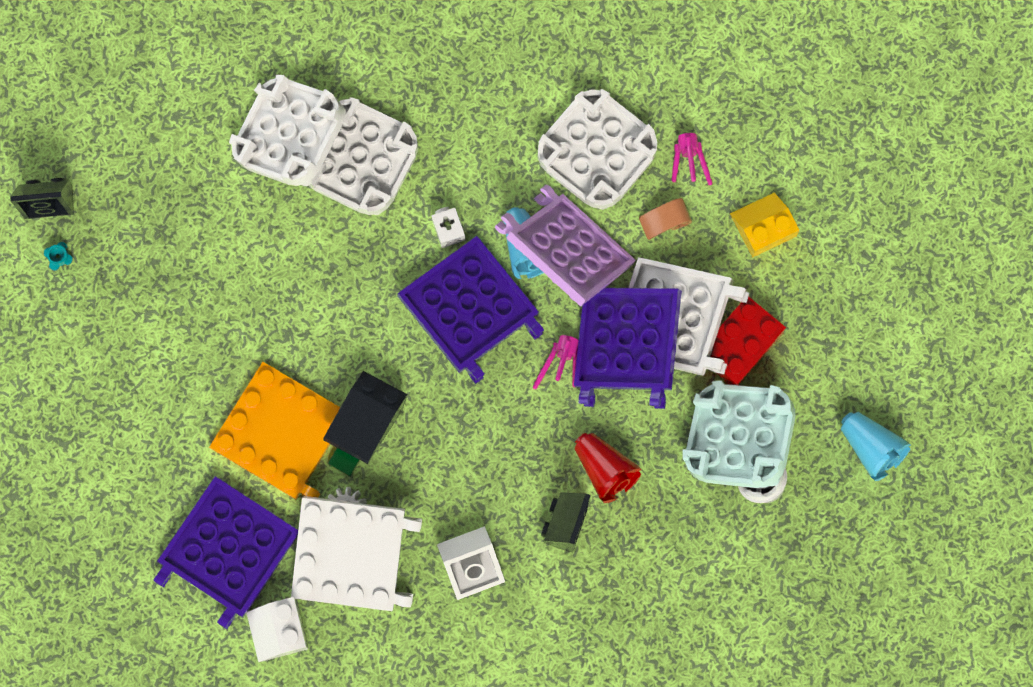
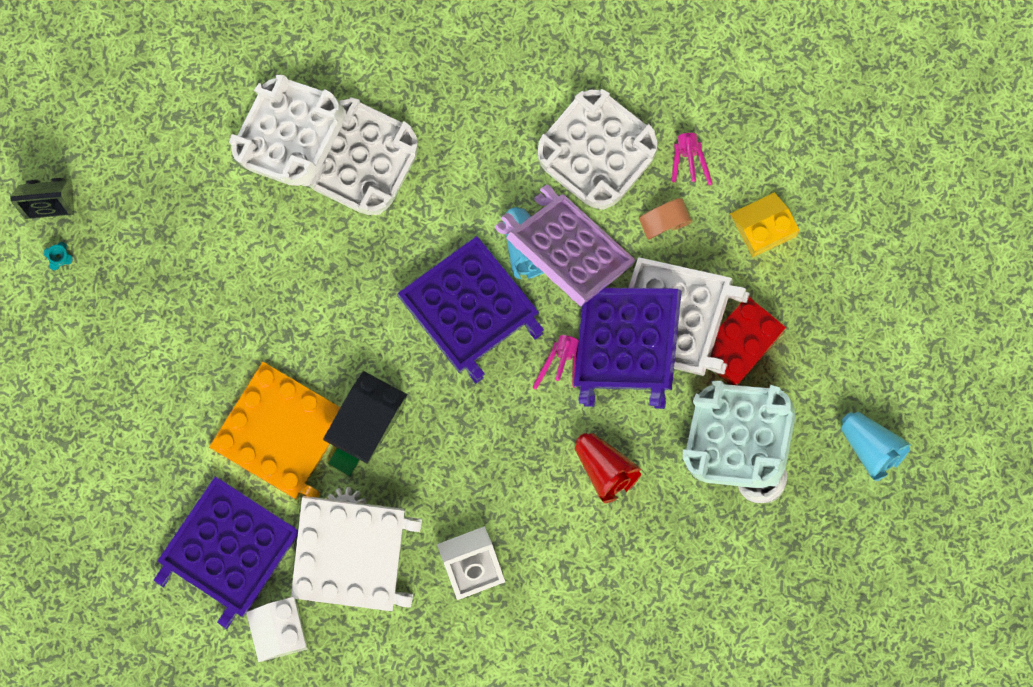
white brick [431,207,465,248] -> none
slope [541,492,591,553] -> none

